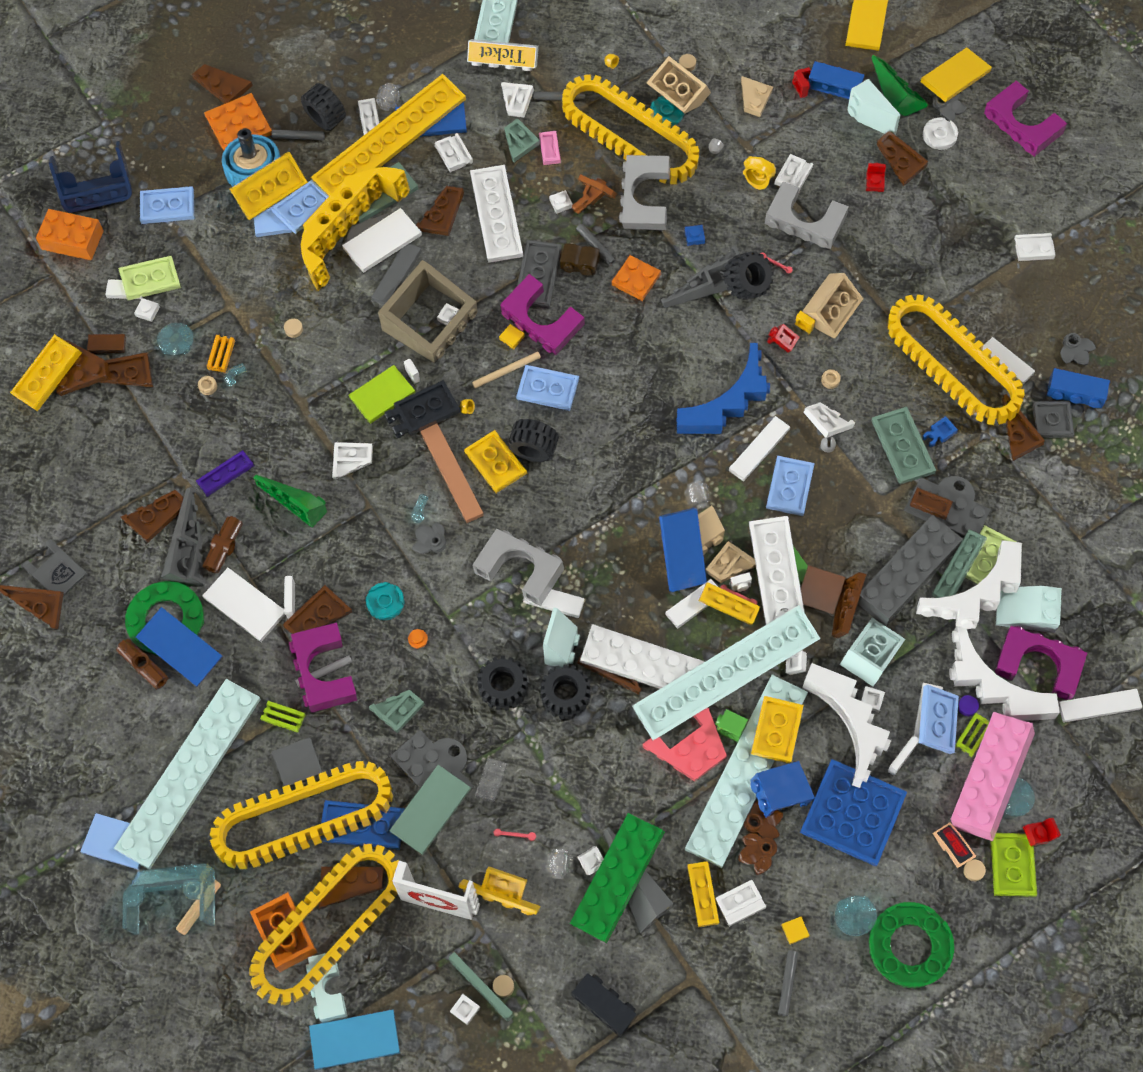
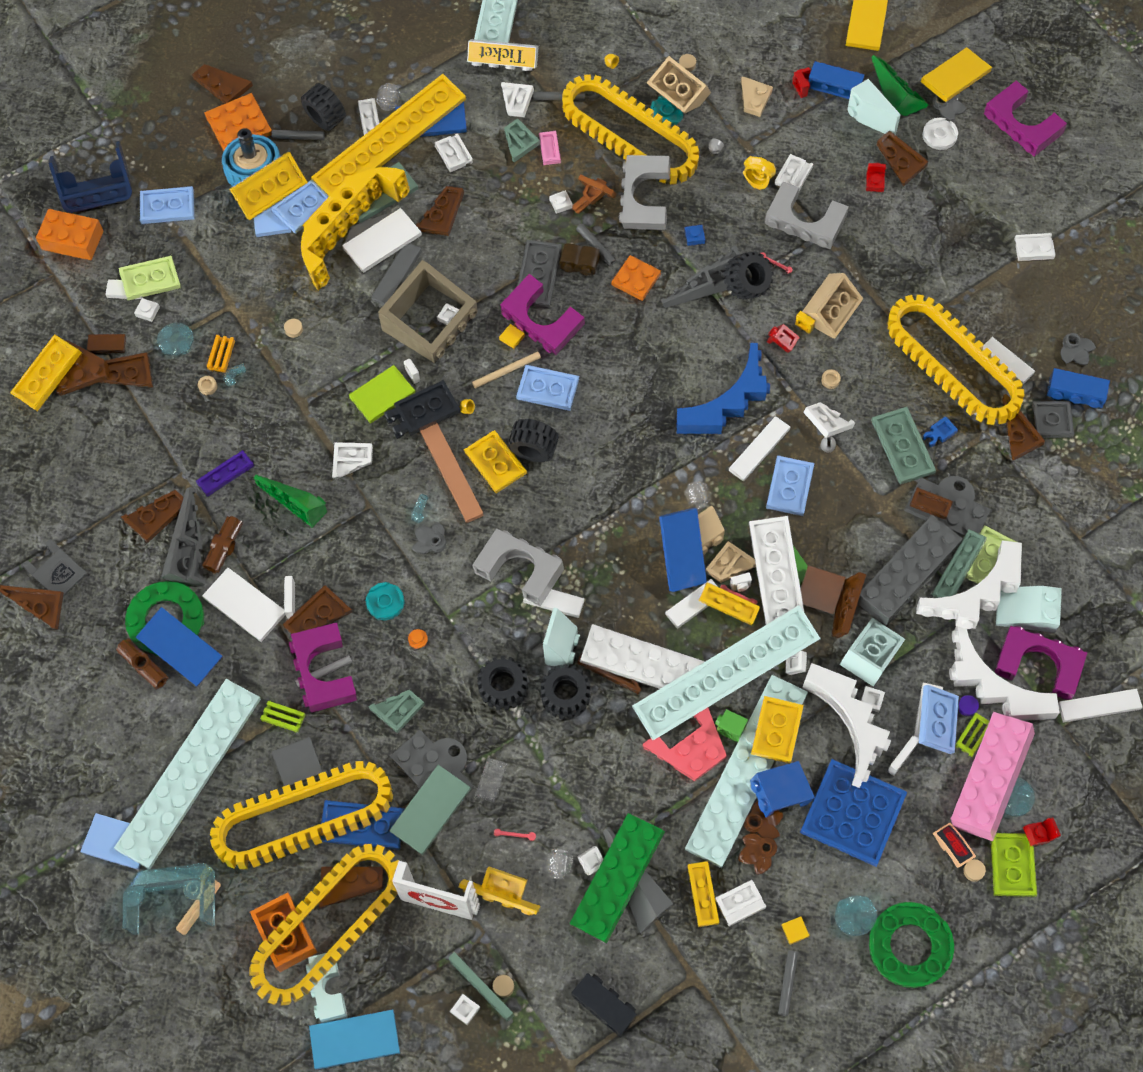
white plate [470,165,523,263] -> none

